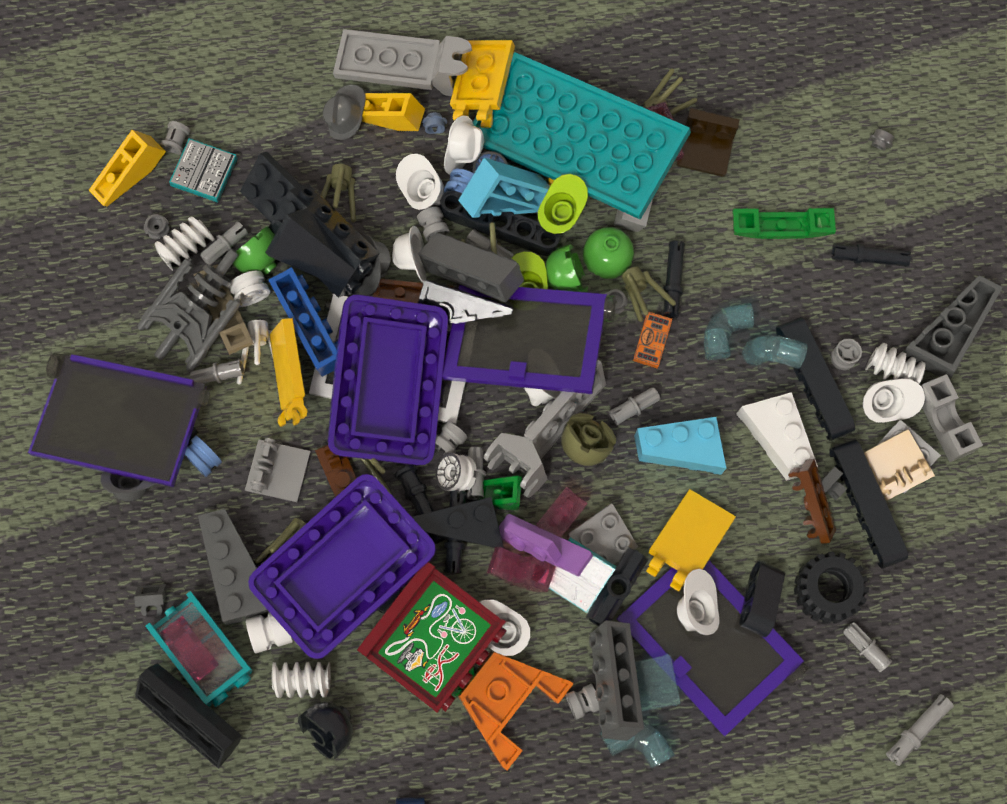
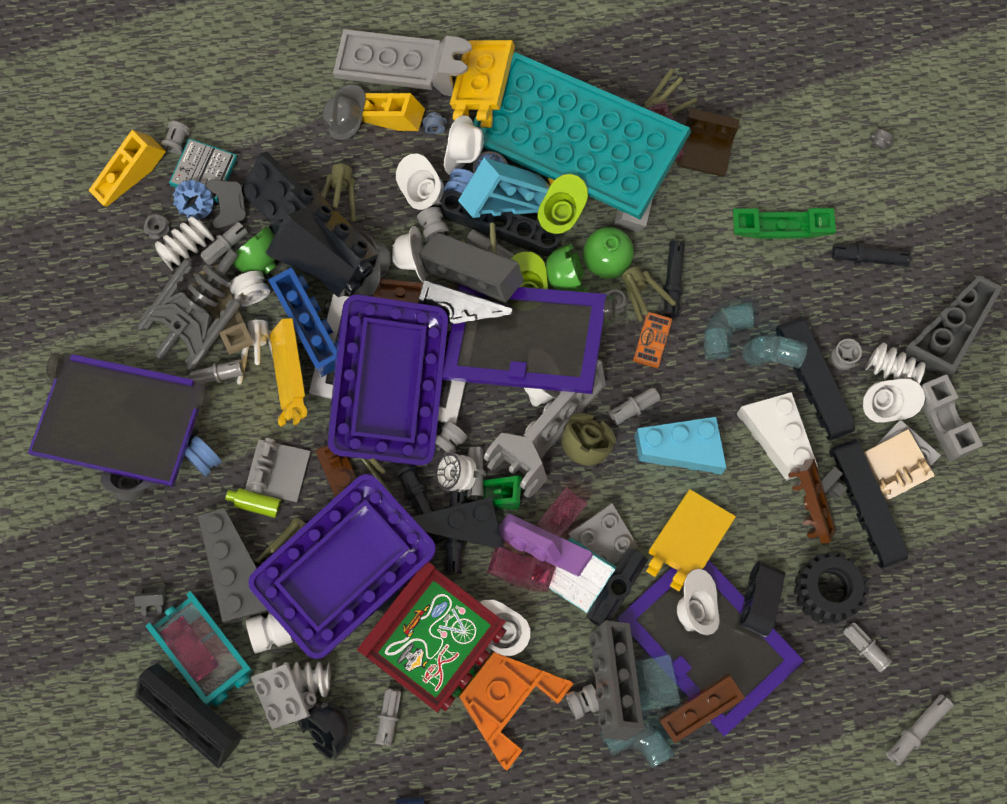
none -> medium blue gear [172,180,213,220]
none -> dark grey piece [206,180,245,228]
none -> lime cylinder [225,488,281,518]
none -> light grey hinge [251,663,316,729]
none -> light grey axle [375,689,401,746]
none -> reddish brown plate [659,673,745,743]

